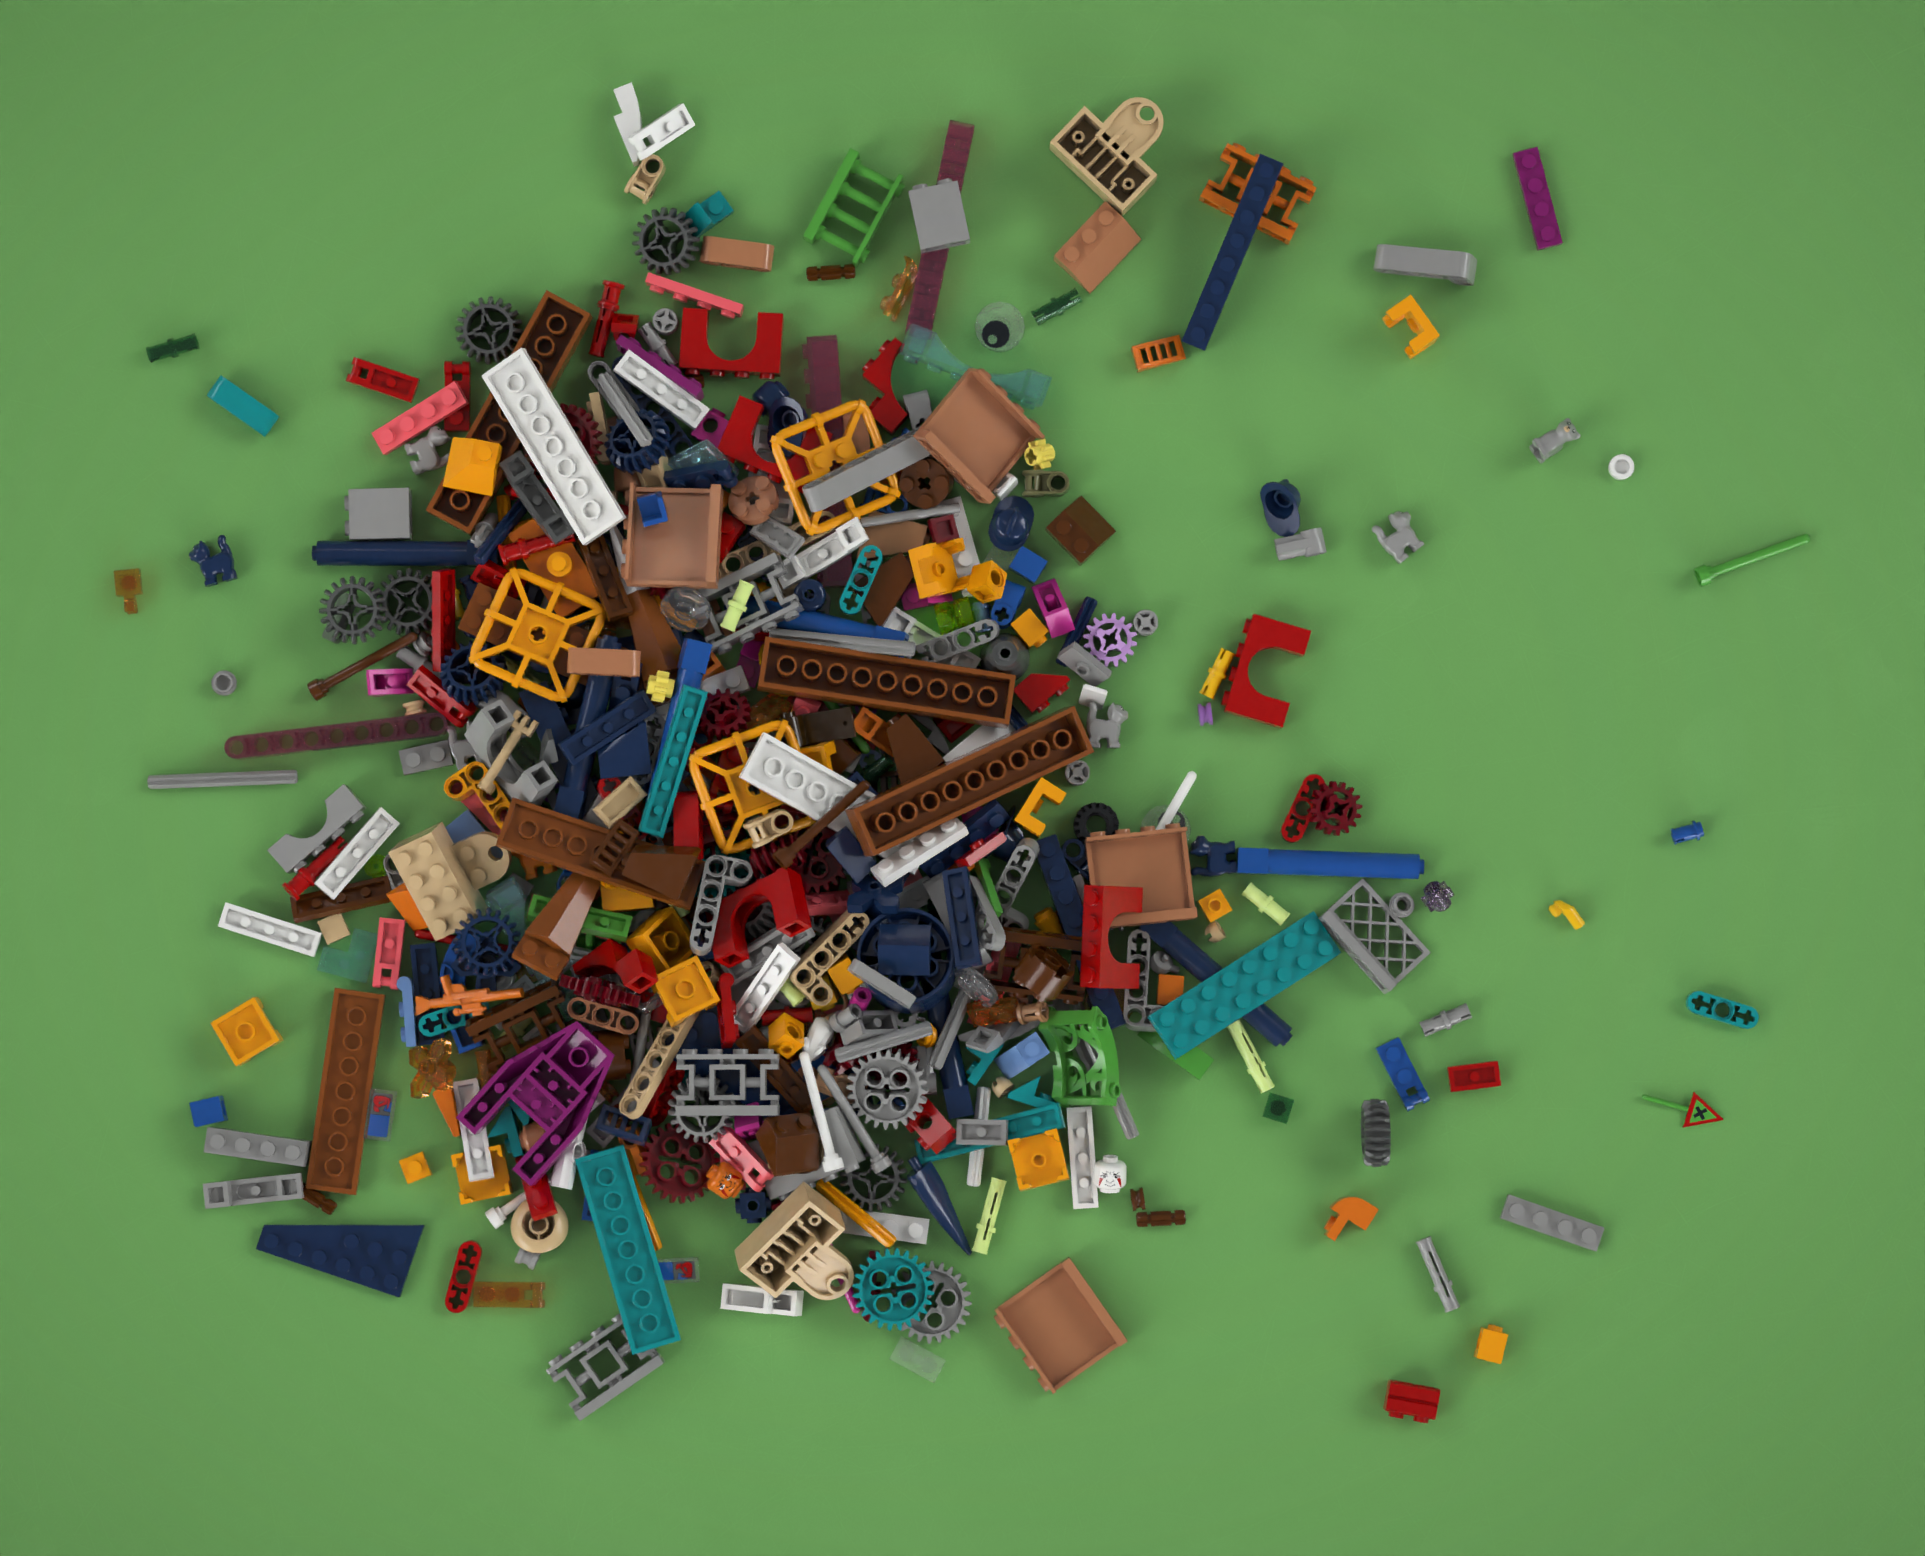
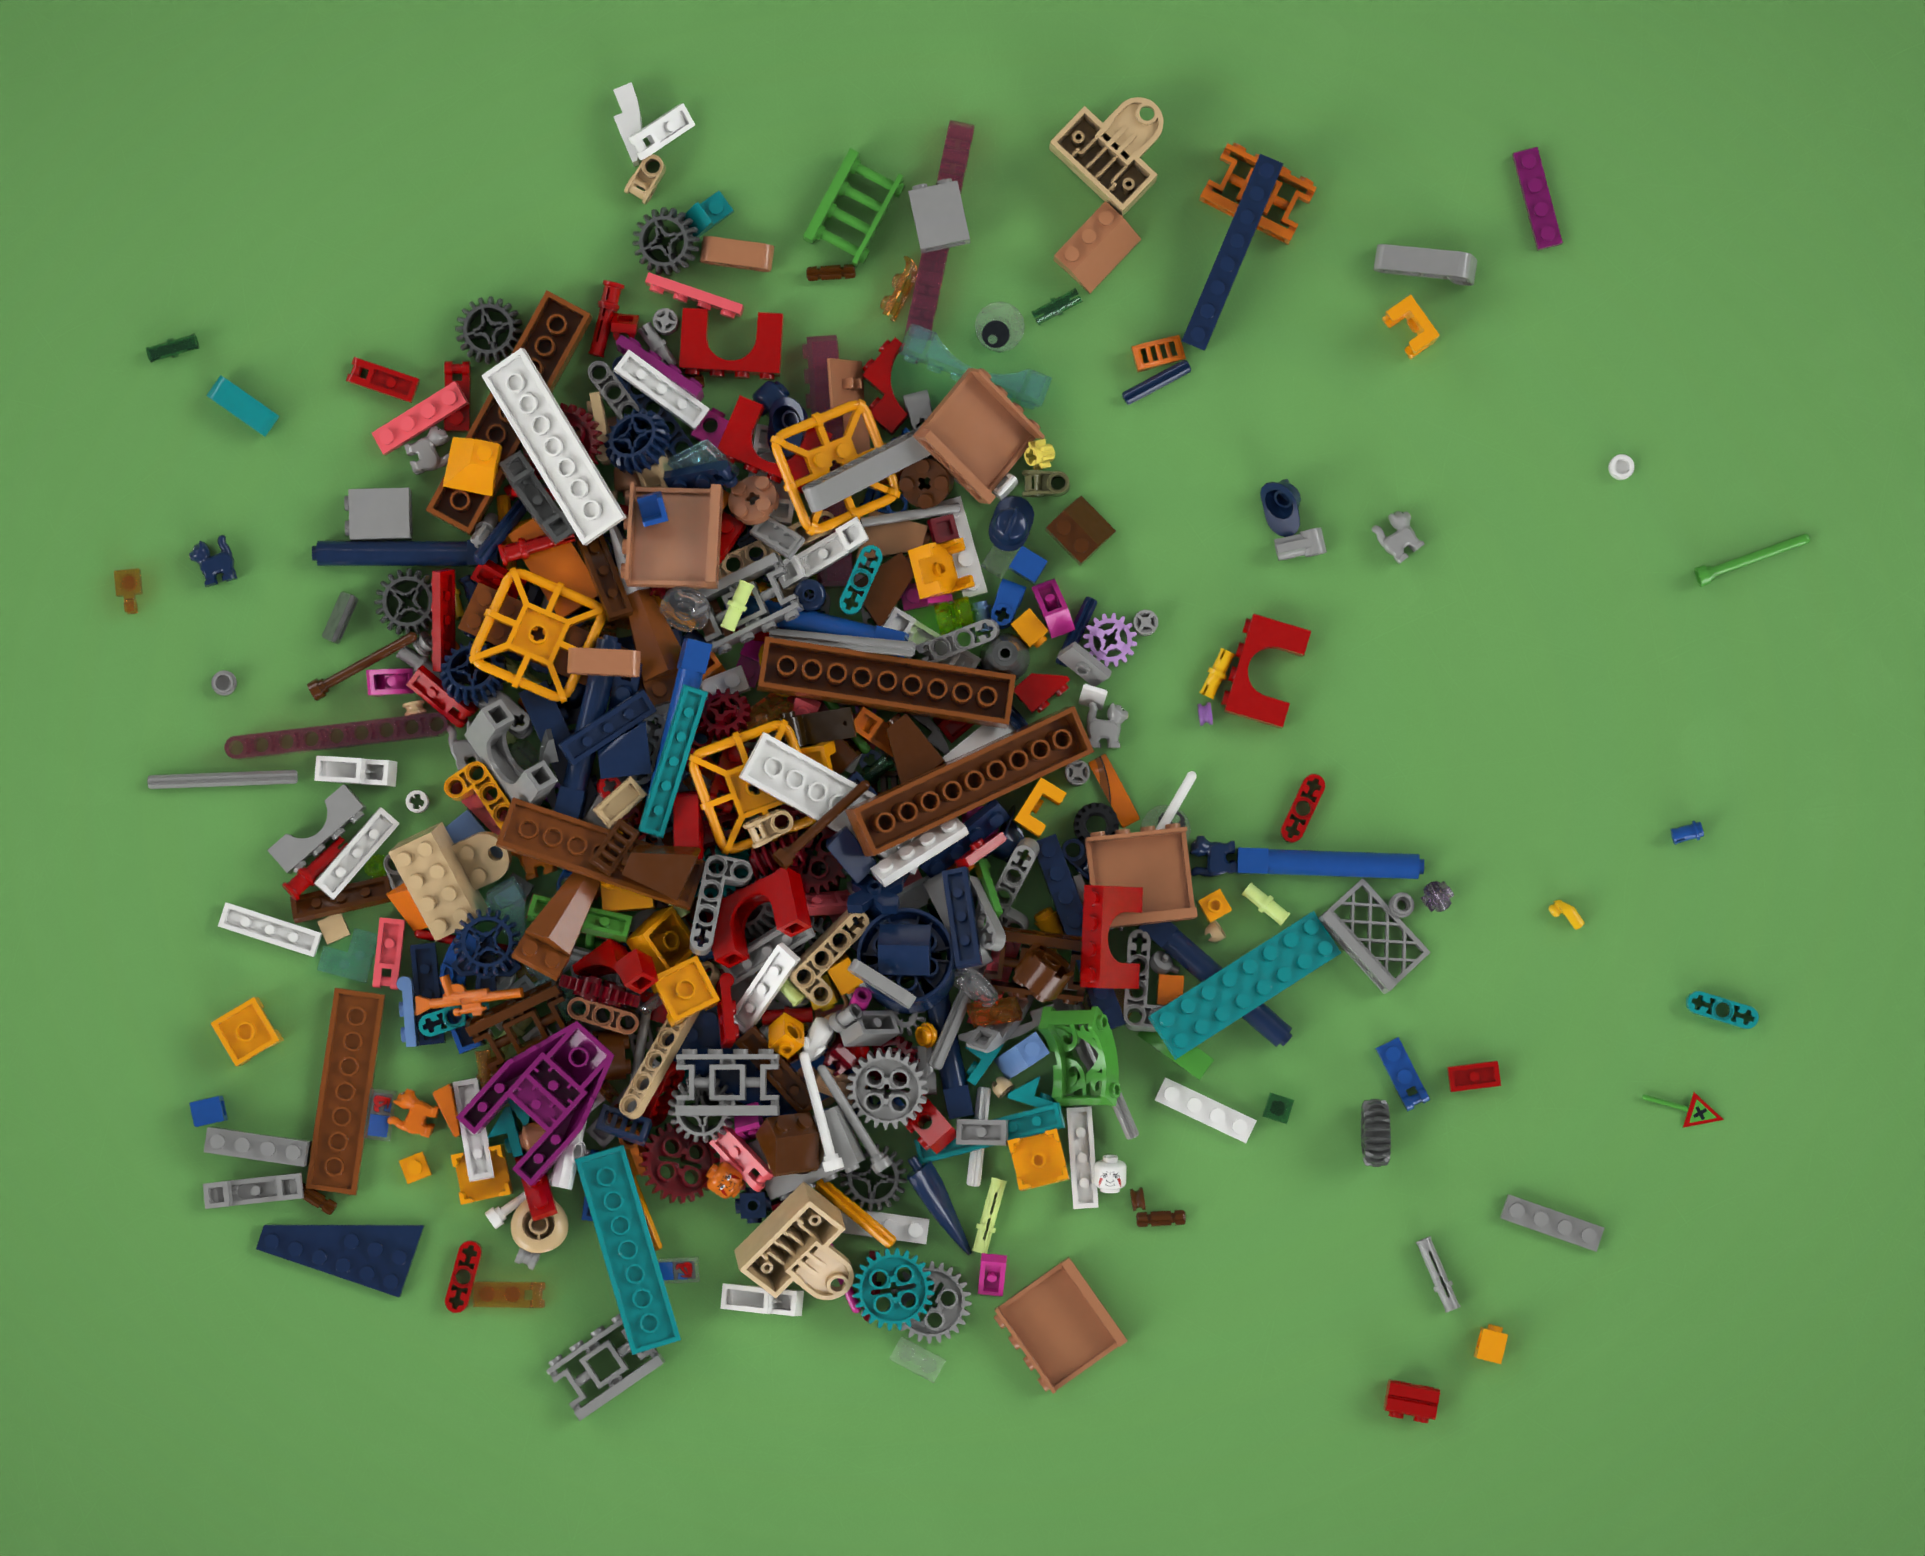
dark grey gear [319,576,388,644] -> none
light grey plate [399,740,454,776] -> none
clear orange plant [409,1038,456,1099] -> none
tan hinge [477,710,539,795] -> none
light orange plate [547,552,572,577] -> none
light grey axle [597,372,653,447] -> none
light yellow gear [646,670,675,703] -> none
light grey axle [835,1021,933,1063] -> none
light orange brick [967,560,1007,604] -> none
medium nougat bush [1016,1001,1049,1025] -> none
yellowish green pin [1226,1019,1275,1094] -> none
dark red gear [1307,781,1363,836] -> none
orange brick [1324,1196,1379,1241] -> none
light grey pin [1419,1003,1472,1037] -> none
light grey animal [1529,418,1581,464] -> none
none -> white slope [314,756,398,787]
none -> orange animal [387,1088,440,1138]
none -> white bush [406,790,429,813]
none -> nougat piece [827,358,865,409]
none -> dark pink slope [978,1253,1007,1297]
none -> orange sticker [1088,754,1140,828]
none -> dark blue axle [1122,360,1191,405]
none -> white plate [1155,1077,1257,1143]

